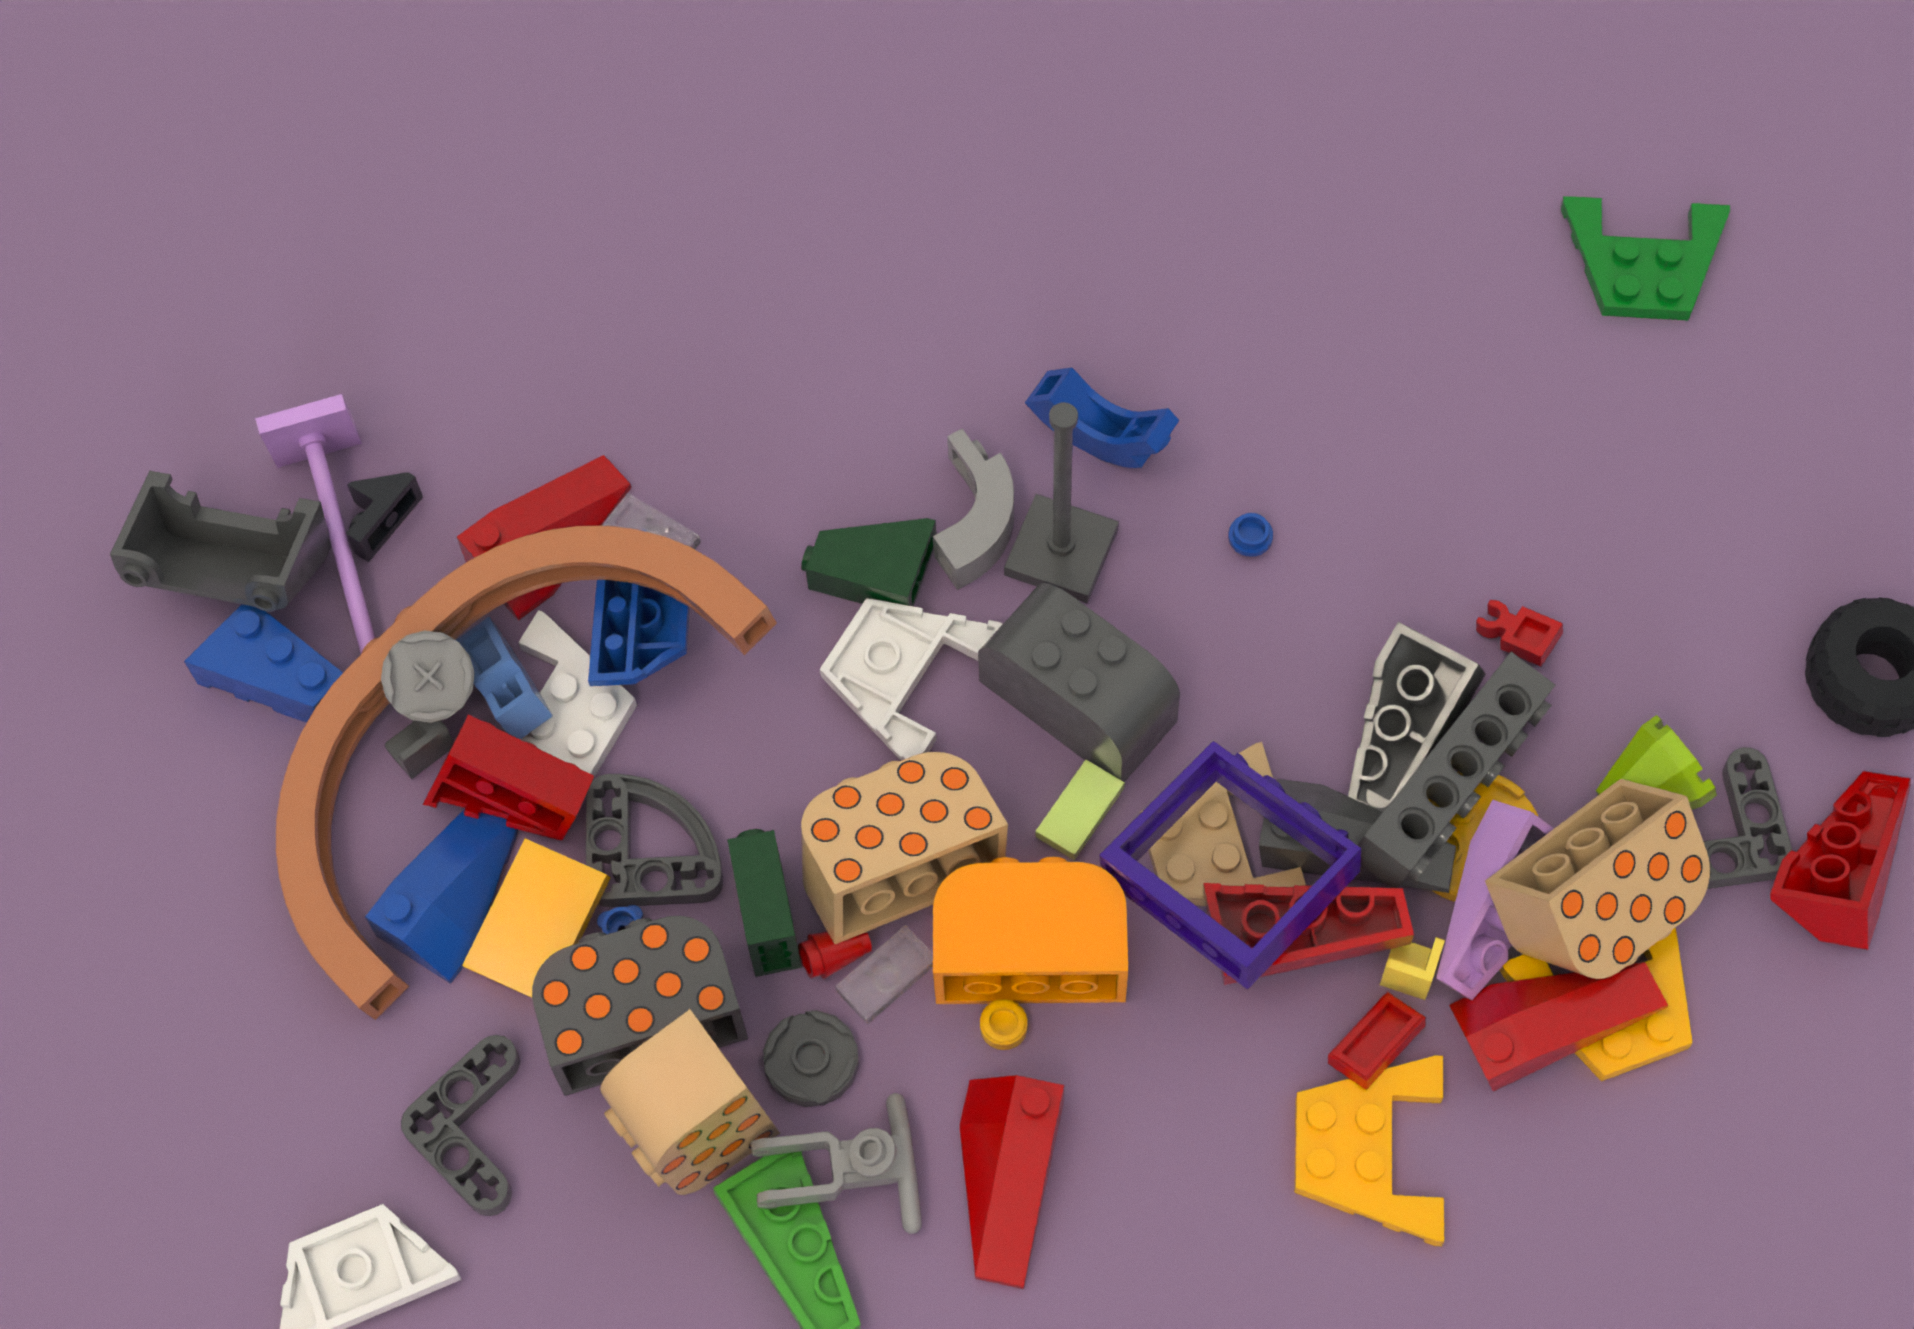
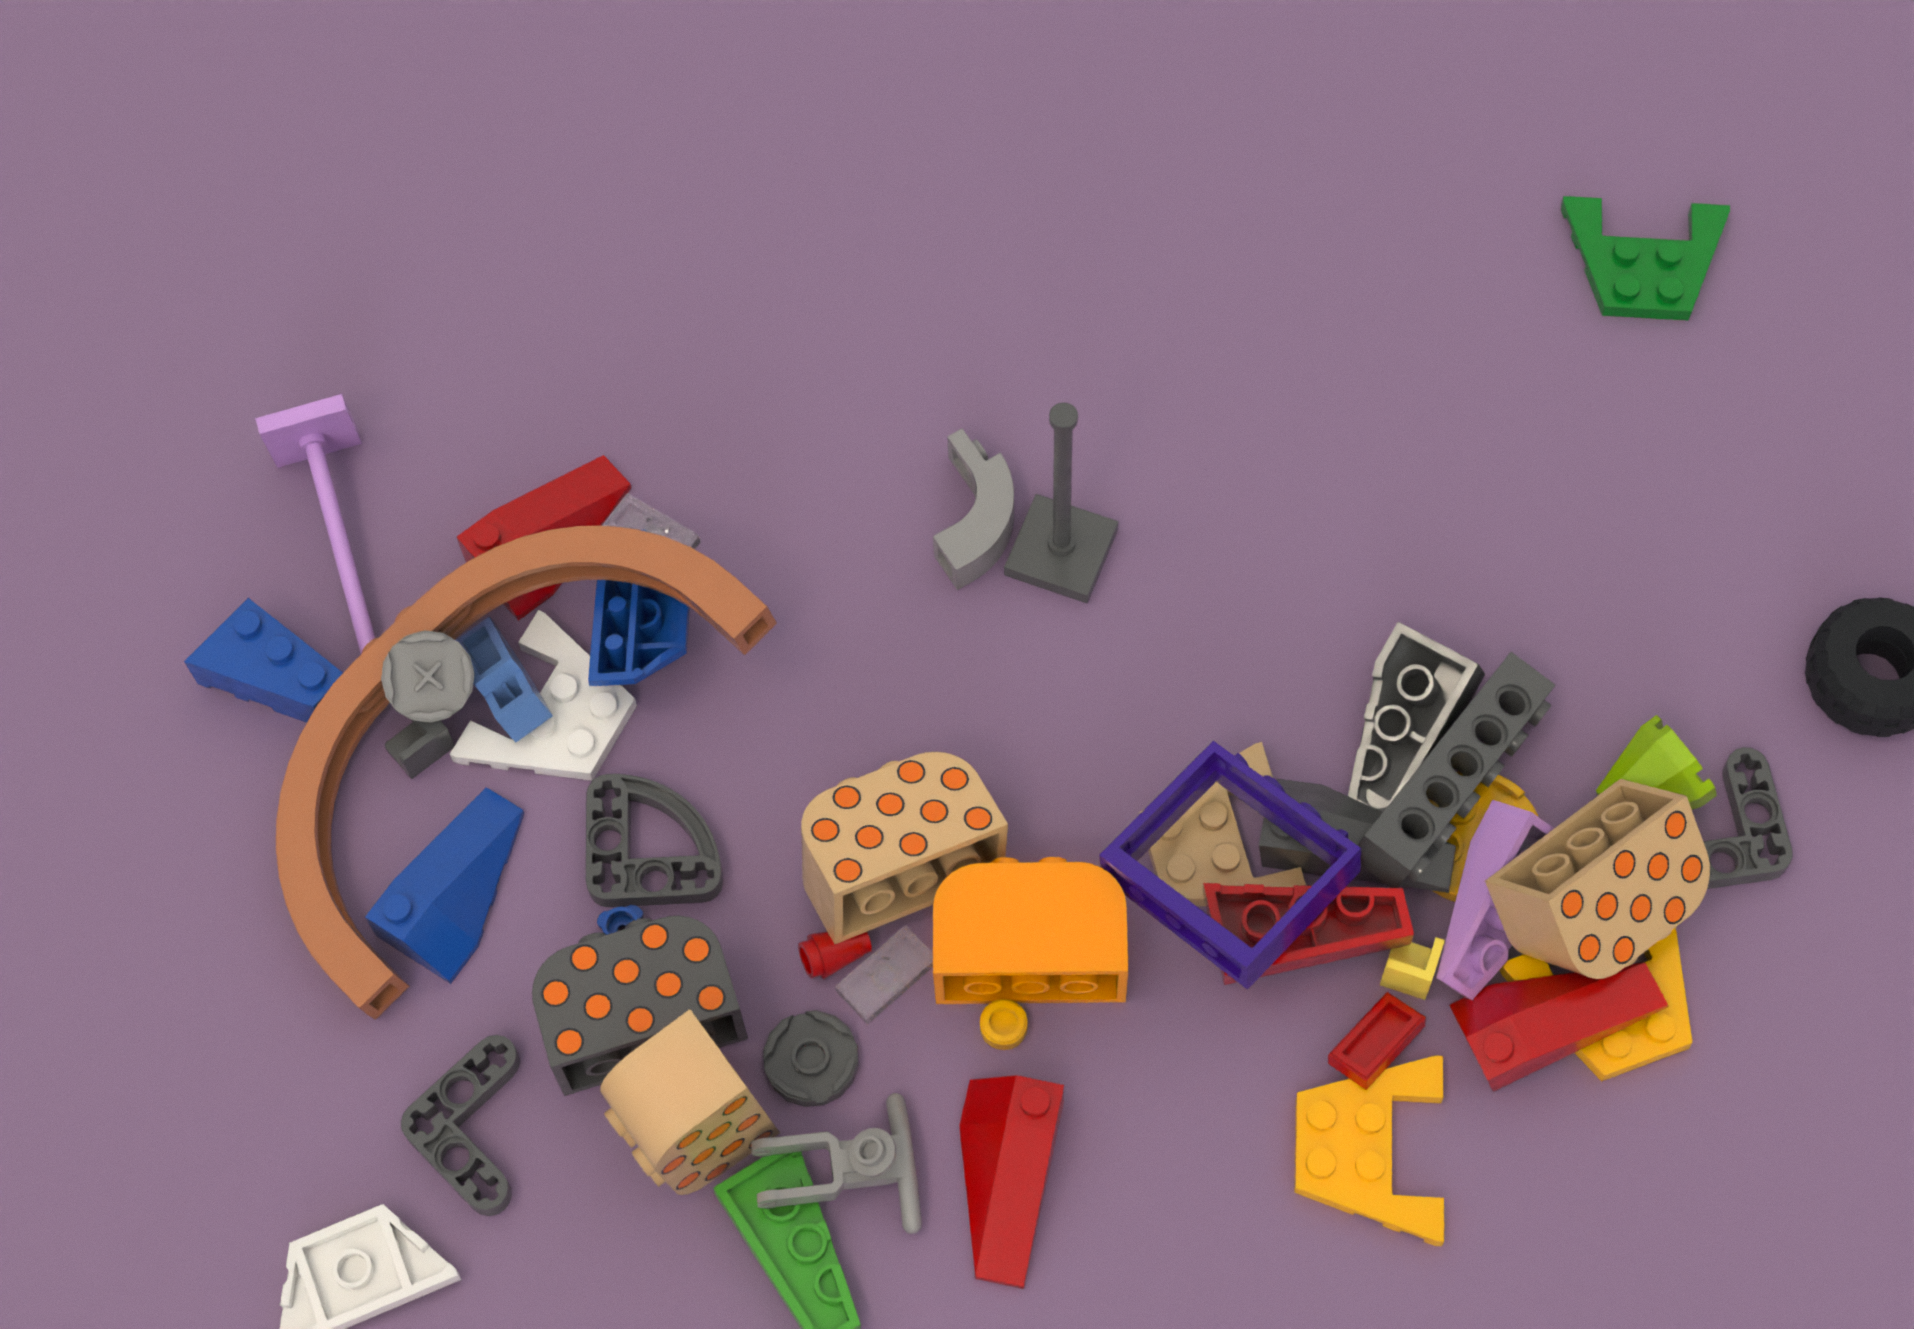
dark grey windscreen [110,471,331,612] -> none
black slope [346,472,423,562] -> none
red wedge [422,714,594,841] -> none
yellow tile [462,838,610,998] -> none
dark green window [727,829,802,977] -> none
dark green slope [801,518,937,607] -> none
white wing [820,598,1002,761] -> none
dark grey brick [978,583,1180,782] -> none
blue arch [1025,367,1179,468] -> none
yellowish green tile [1035,760,1125,861] -> none
blue plate [1228,513,1273,557] -> none
red plate [1476,600,1563,667] -> none
red wedge [1770,771,1911,950] -> none

